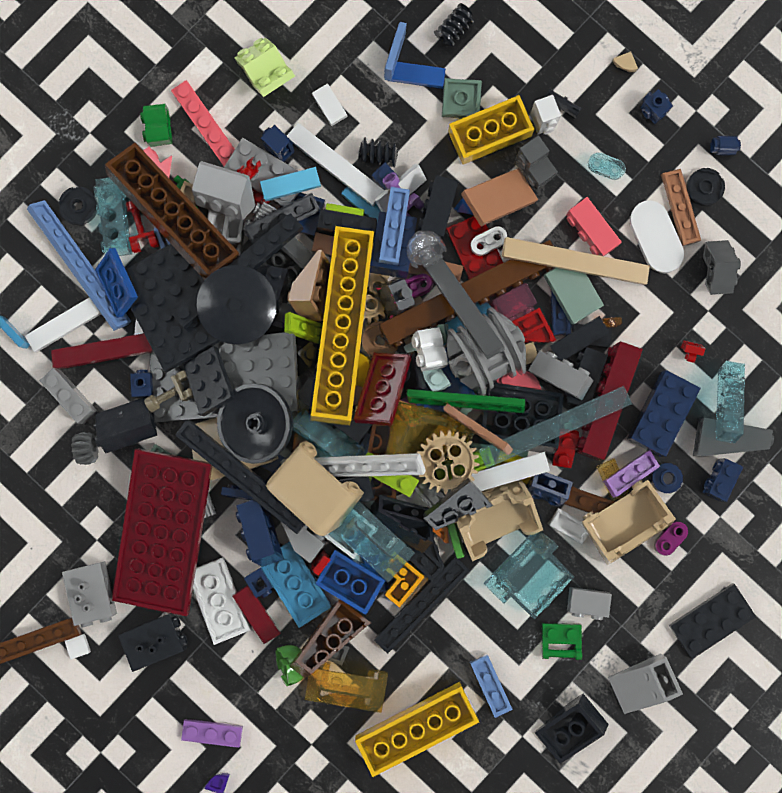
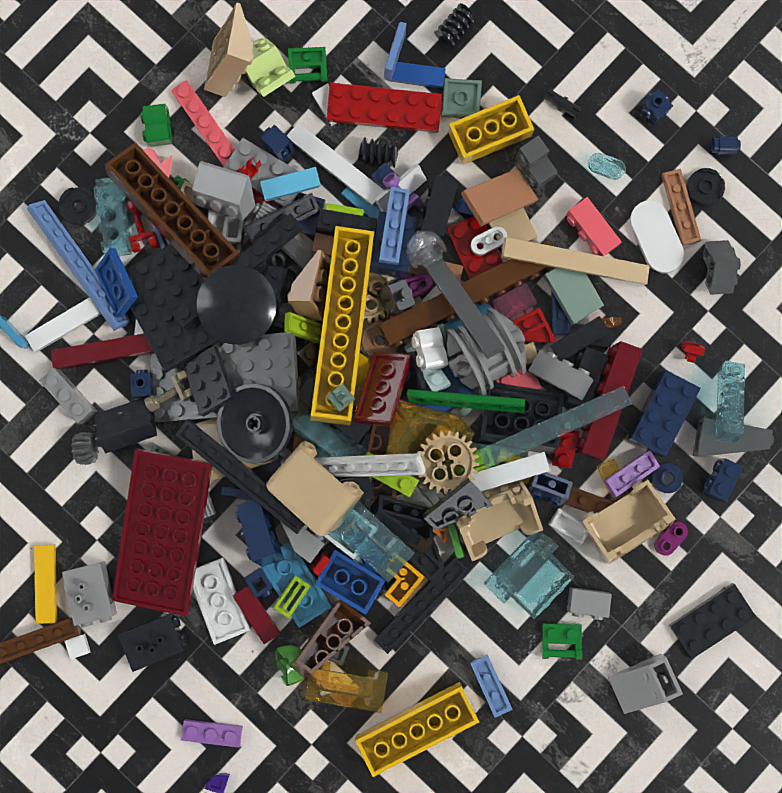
nougat tile [443,403,513,455] -> none
white brick [530,95,561,134] -> none
black slope [535,693,609,764] -> none
tan tile [612,52,638,72] -> none
none -> yellow tile [34,544,57,624]
none -> tan slope [204,3,254,97]
none -> lime tile [273,574,311,618]
none -> green plate [288,47,327,84]
none -> red plate [326,82,442,133]
none -> sand green tile [326,384,355,413]
none -> tan tile [488,208,538,251]

